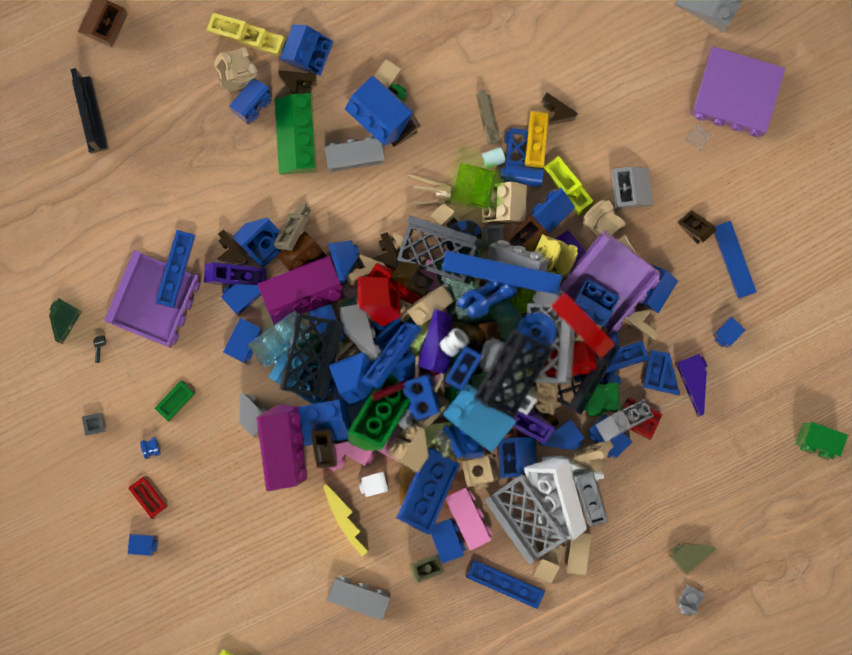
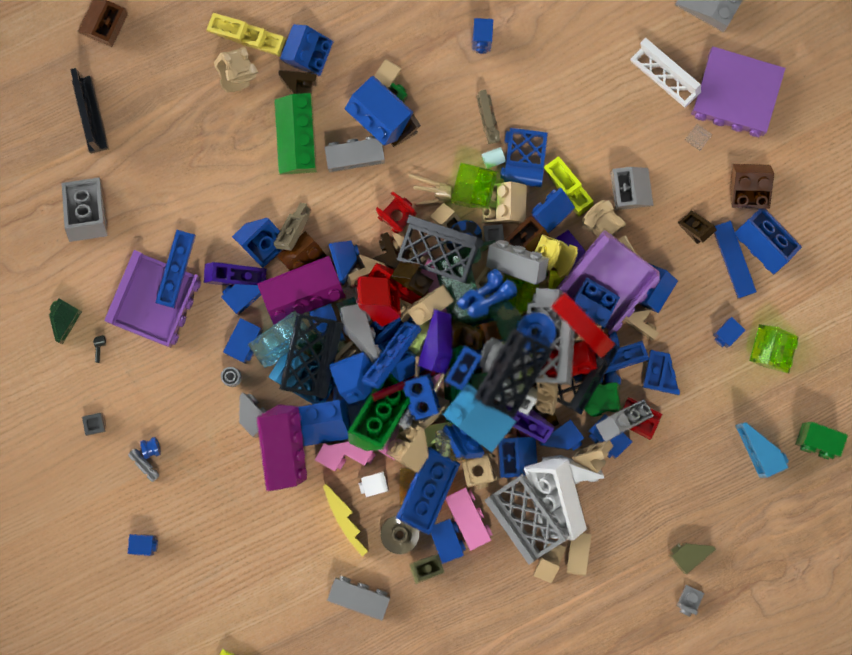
red tile [128,476,168,519] -> none
green tile [154,381,195,422] -> none
dark brown slope [217,230,248,264] -> none
blue slope [229,78,273,124] -> none
dark brown slope [311,429,337,468] -> none
white wheel [440,329,468,356] -> none
blue tile [442,251,562,295] -> none
blue tile [466,560,545,609] -> none
yellow tile [525,111,549,168] -> none
dark brown slope [541,93,578,125] -> none
tile [573,468,608,527] -> none
dark purple slope [675,354,707,417] -> none
none -> light grey slope [62,178,107,242]
none -> light grey axle [128,449,160,482]
none -> light grey wheel [221,367,242,387]
none -> red piece [376,192,417,234]
none -> dark tan dish [380,515,419,554]
none -> blue brick [472,18,493,54]
none -> white fence [631,38,701,108]
none -> reddish brown slope [731,164,774,209]
none -> blue slope [734,209,802,275]
none -> dark azure slope [735,422,789,478]
none -> clear neon green slope [749,324,799,374]

